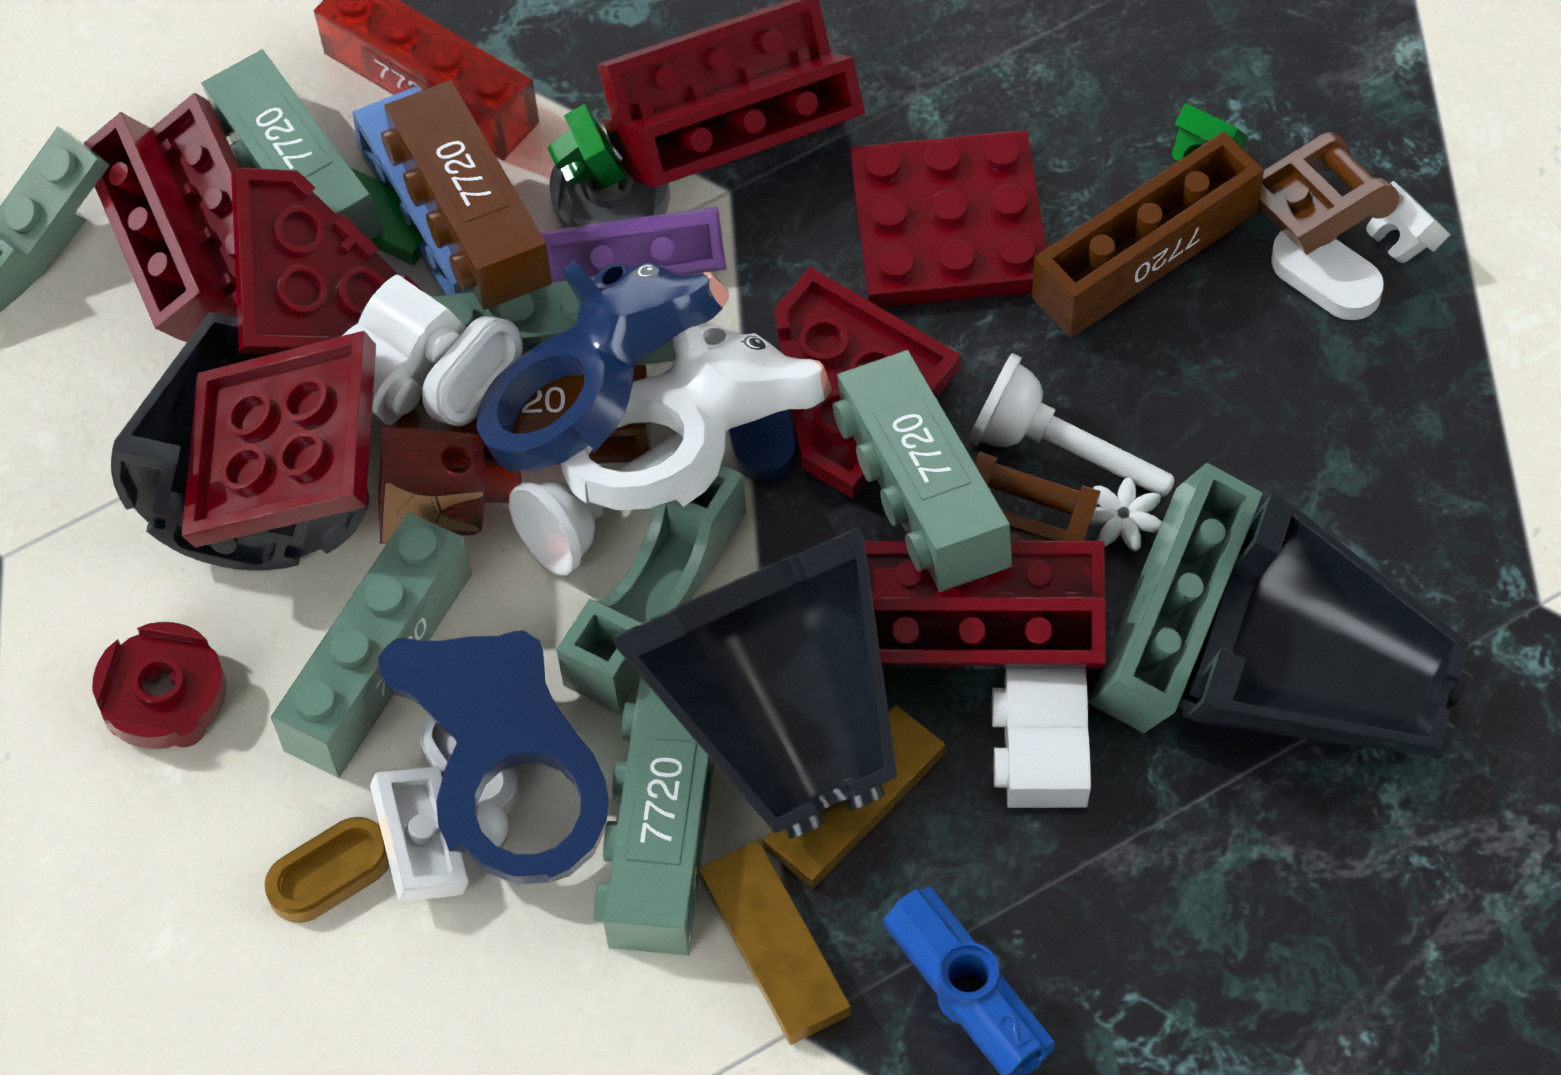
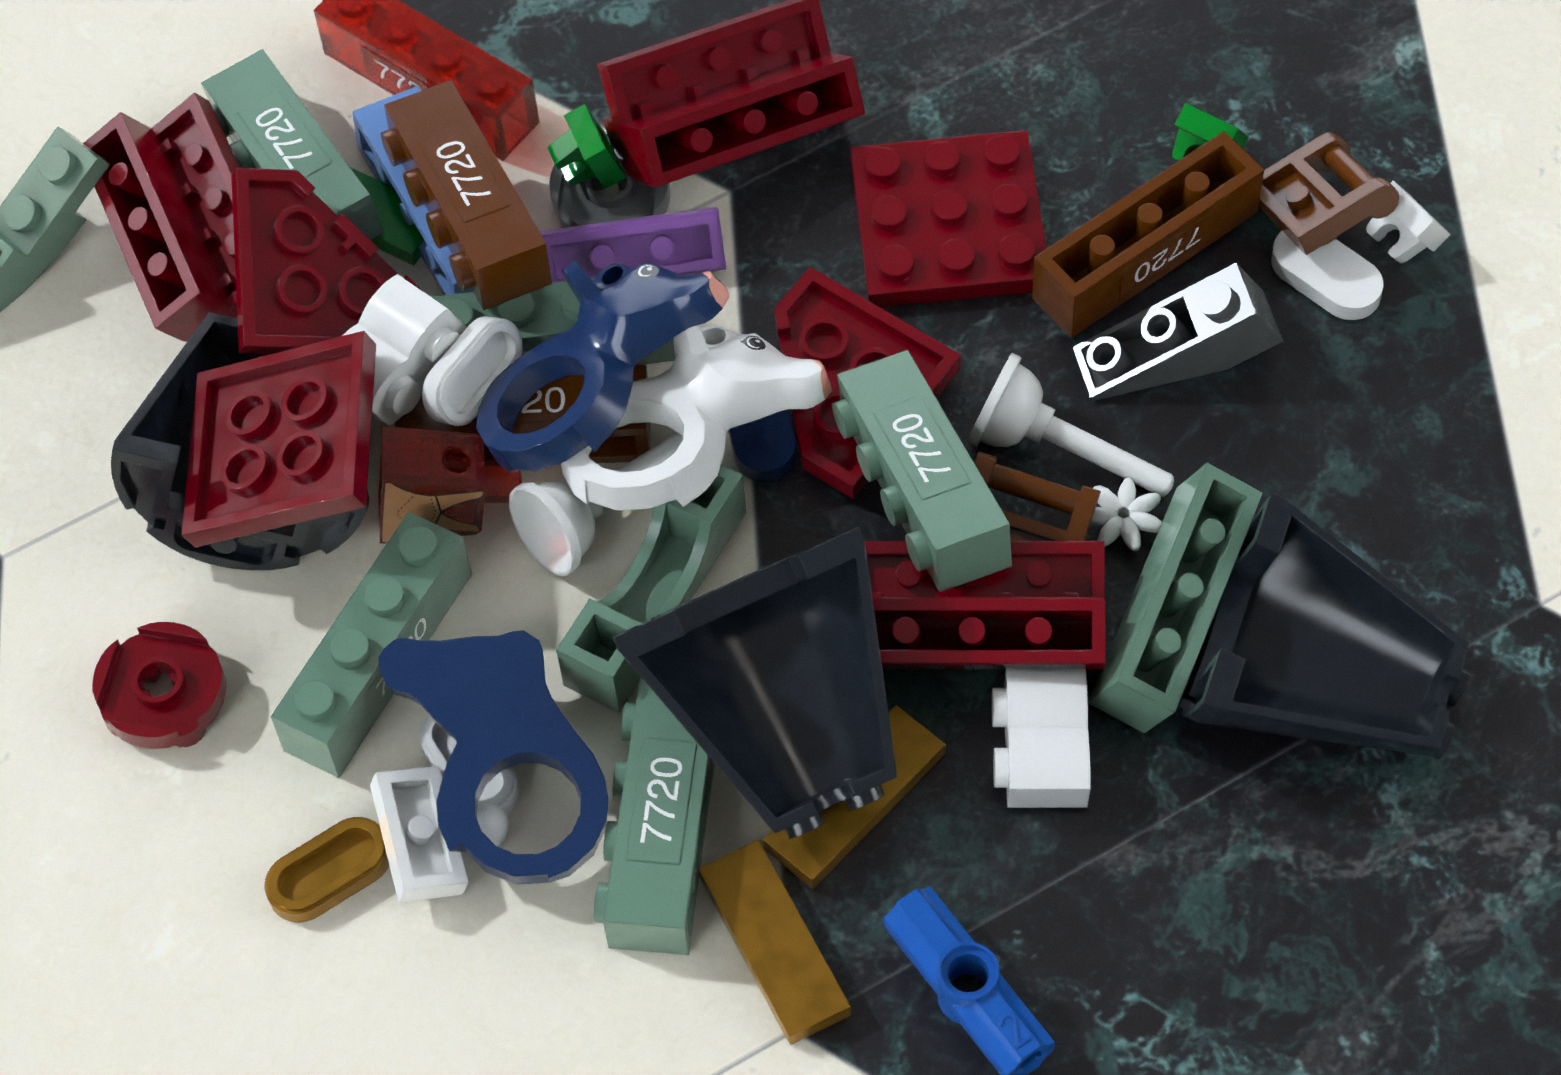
none -> dark grey slope [1073,263,1283,401]

